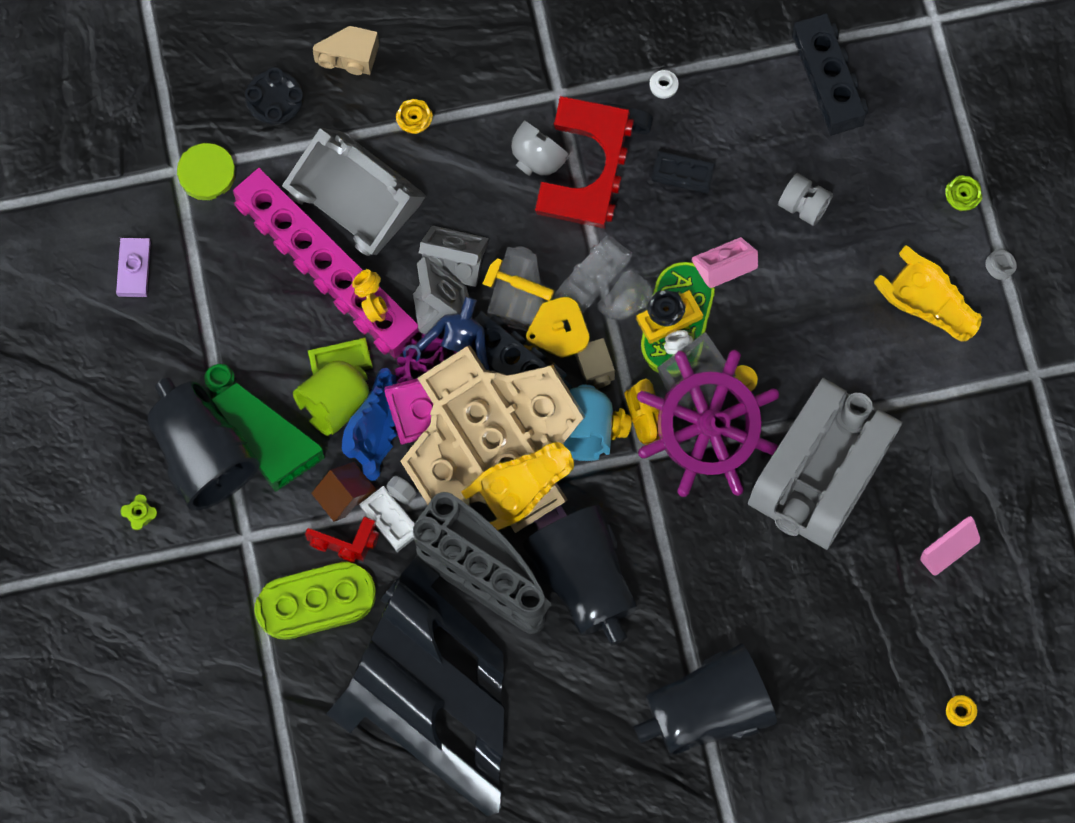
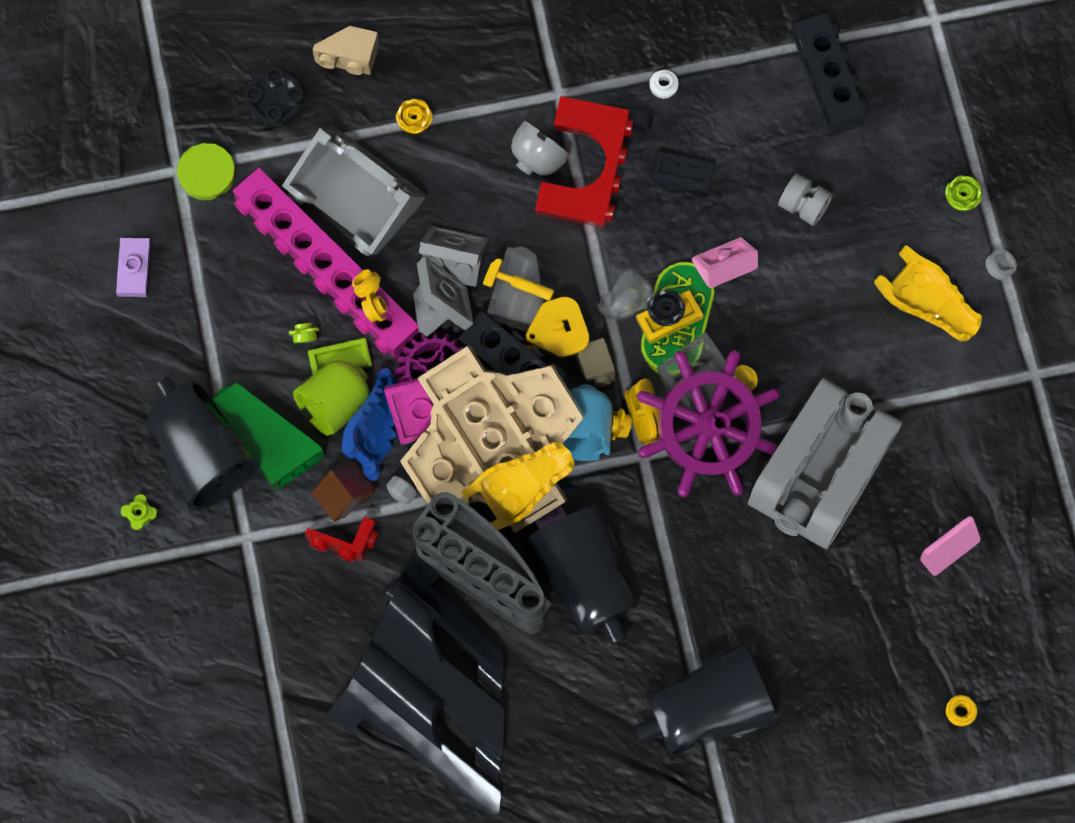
green plate [205,364,235,393] -> none
lime tile [255,562,376,640] -> none
white plate [359,486,421,552] -> none
dark blue piece [403,296,494,371] -> none
clear piece [555,235,632,314] -> none
white plate [664,330,694,356] -> none
none -> lime plate [289,323,319,344]

